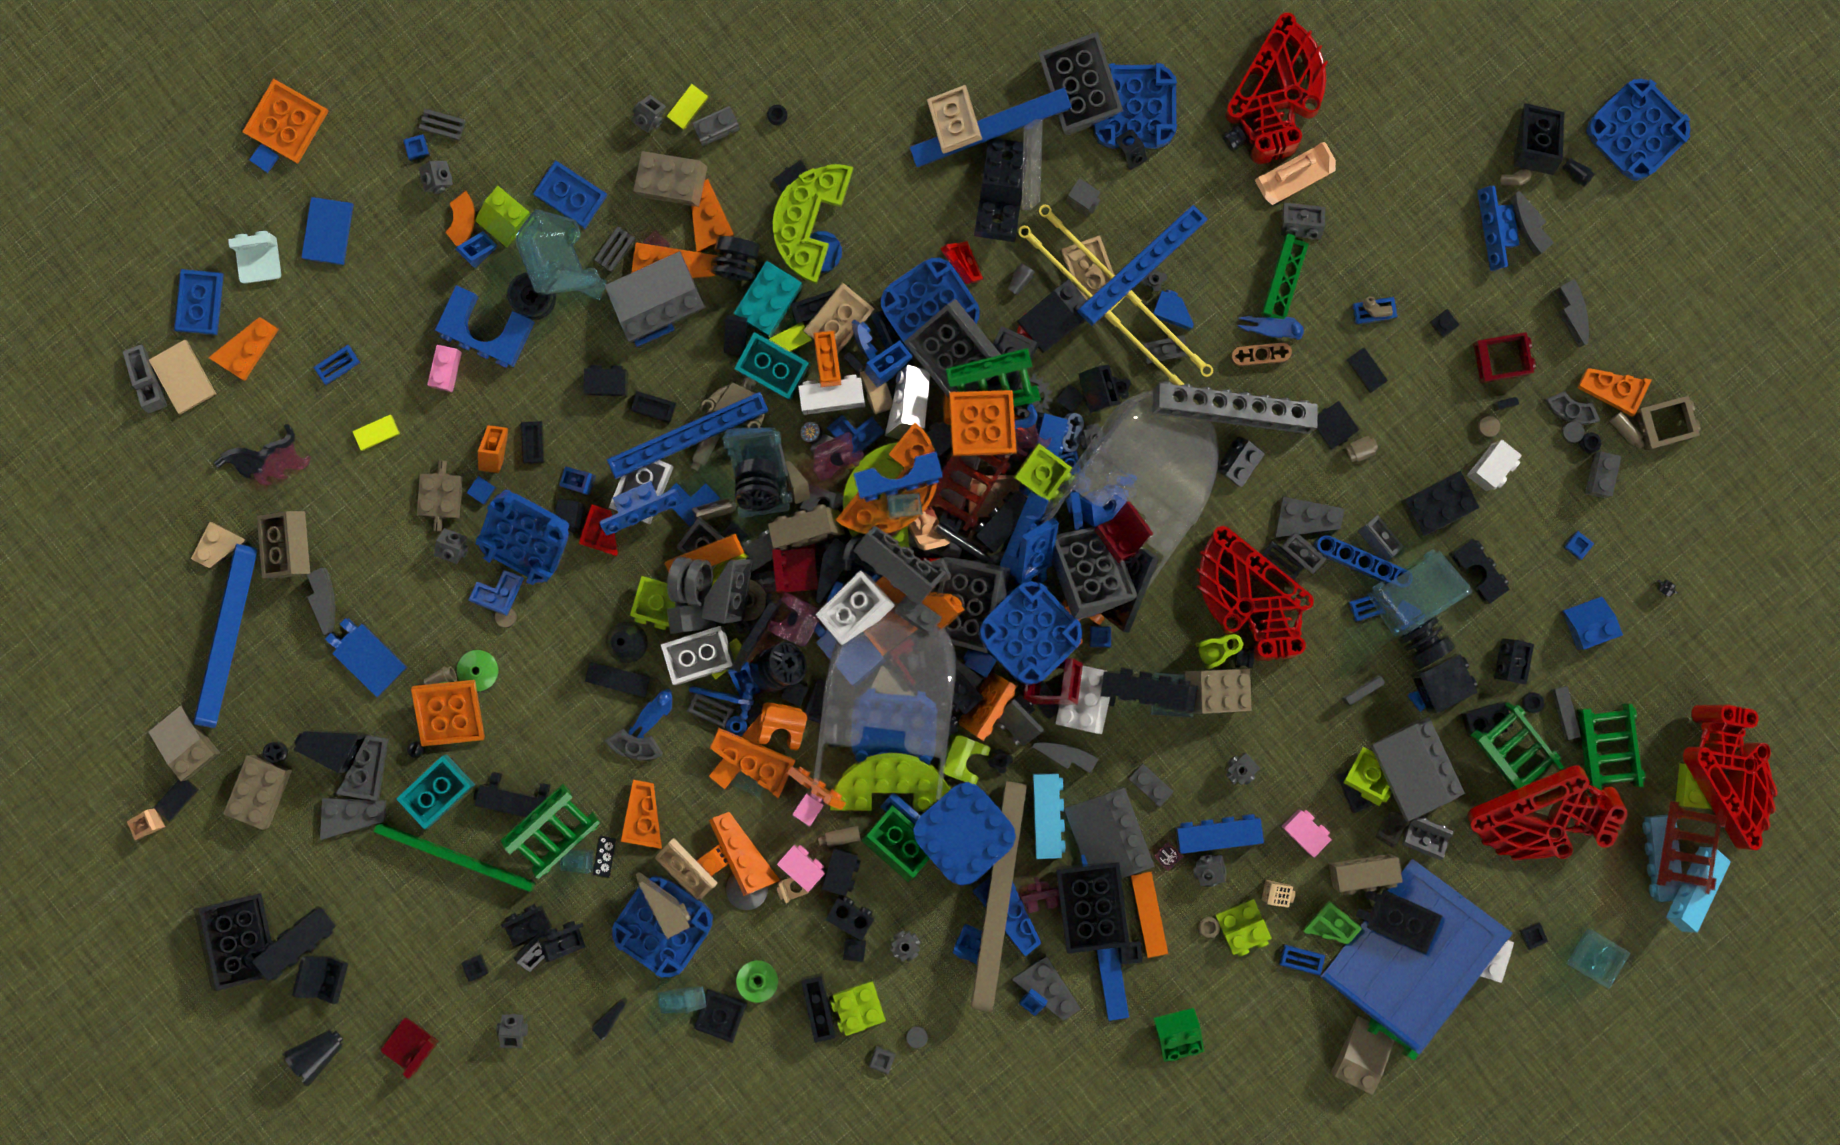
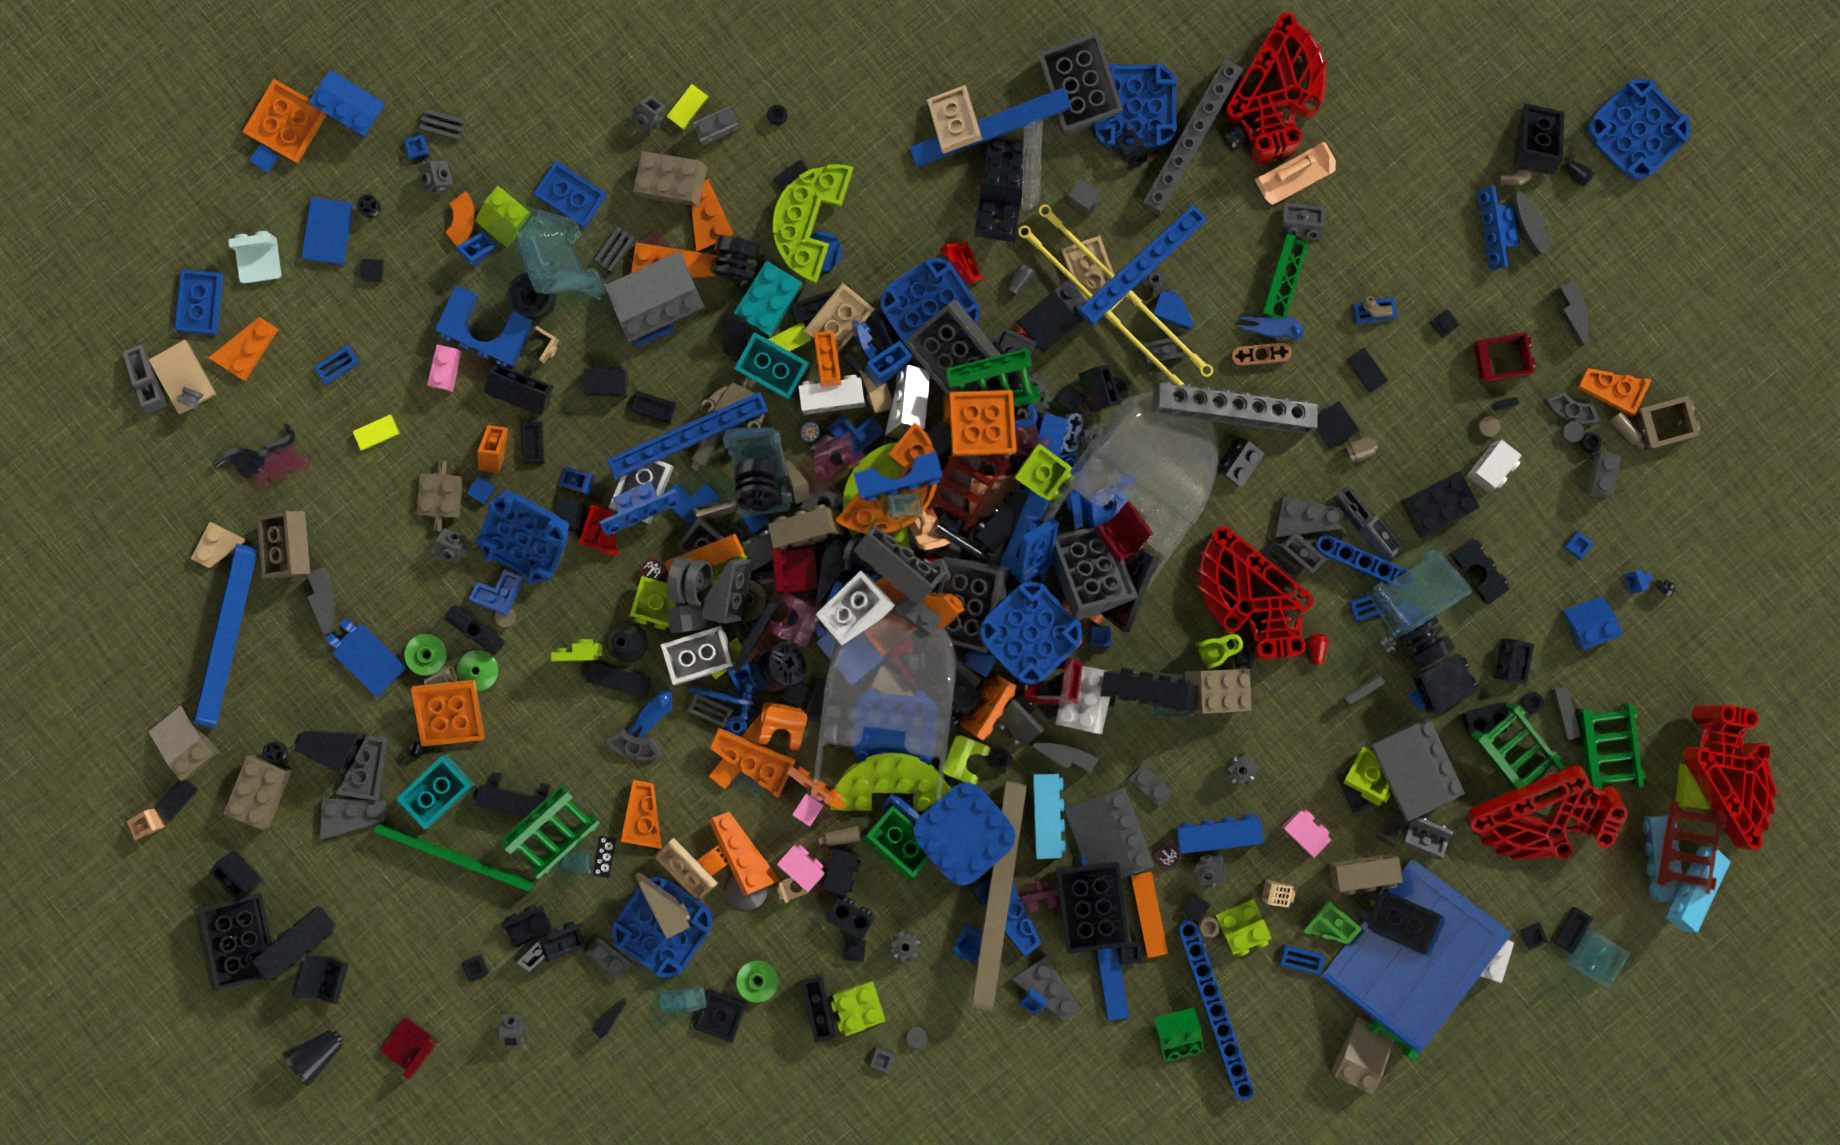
none -> dark grey wheel [177,387,204,409]
none -> black brick [209,850,263,903]
none -> blue slope [309,70,385,139]
none -> black wheel [357,194,381,218]
none -> black tile [361,259,384,281]
none -> bright green dish [405,634,447,676]
none -> black piece [444,604,505,656]
none -> black brick [484,363,554,416]
none -> tan bracket [535,326,559,364]
none -> lime plate [551,639,603,661]
none -> dark grey plate [586,937,632,980]
none -> clear pink tile [638,555,667,580]
none -> blue tile [742,511,770,534]
none -> dark grey brick [1141,59,1243,216]
none -> blue beam [1177,919,1254,1101]
none -> black tile [1181,893,1211,922]
none -> red cone [1308,634,1329,665]
none -> black tile [1333,485,1374,530]
none -> dark grey plate [1379,634,1398,653]
none -> black tile [1553,907,1593,954]
none -> blue tile [1623,569,1653,594]

